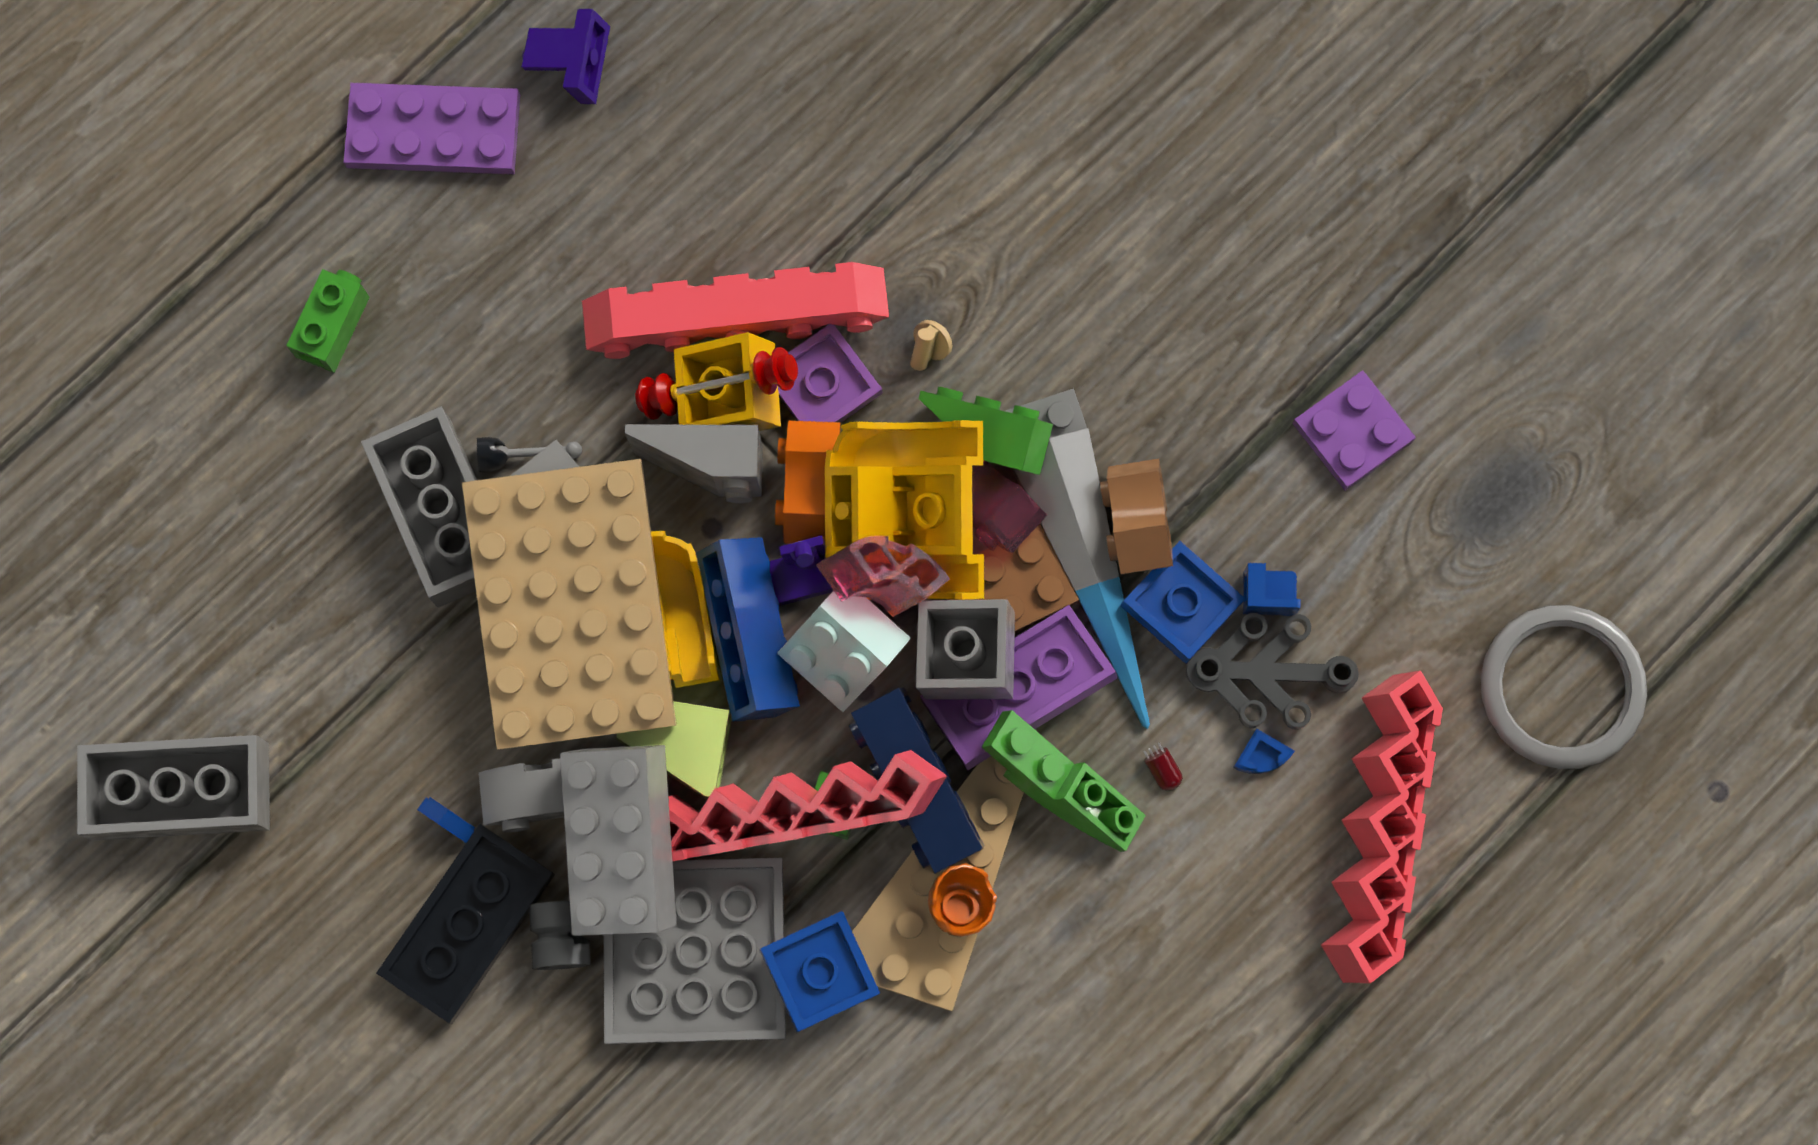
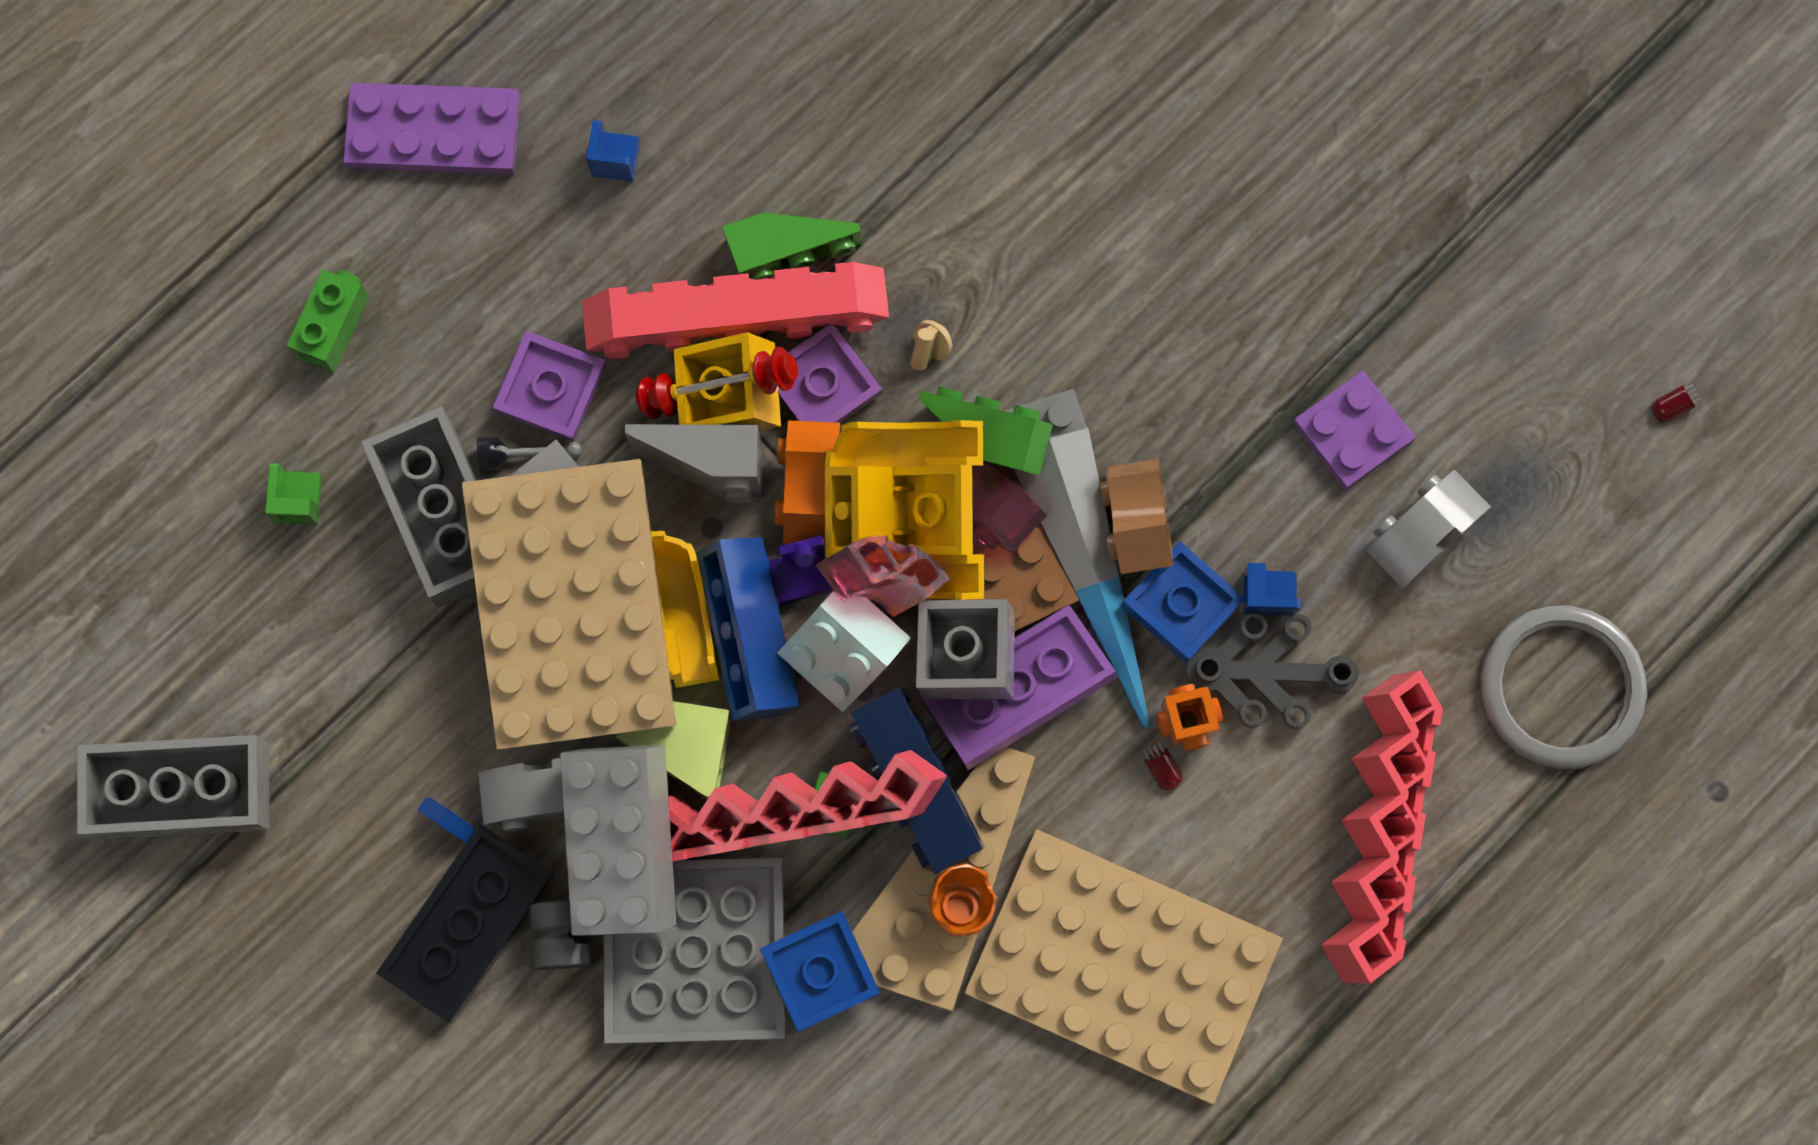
dark purple piece [522,9,610,104] -> none
bright green slope [981,710,1146,852] -> none
blue tile [1233,728,1295,774] -> none
none -> bright green panel [265,463,322,525]
none -> medium lavender plate [493,331,607,442]
none -> blue panel [586,120,640,182]
none -> bright green slope [722,213,862,280]
none -> tan plate [964,829,1283,1105]
none -> orange brick [1156,684,1223,751]
none -> light grey brick [1366,469,1491,588]
none -> dark red piece [1652,384,1701,423]

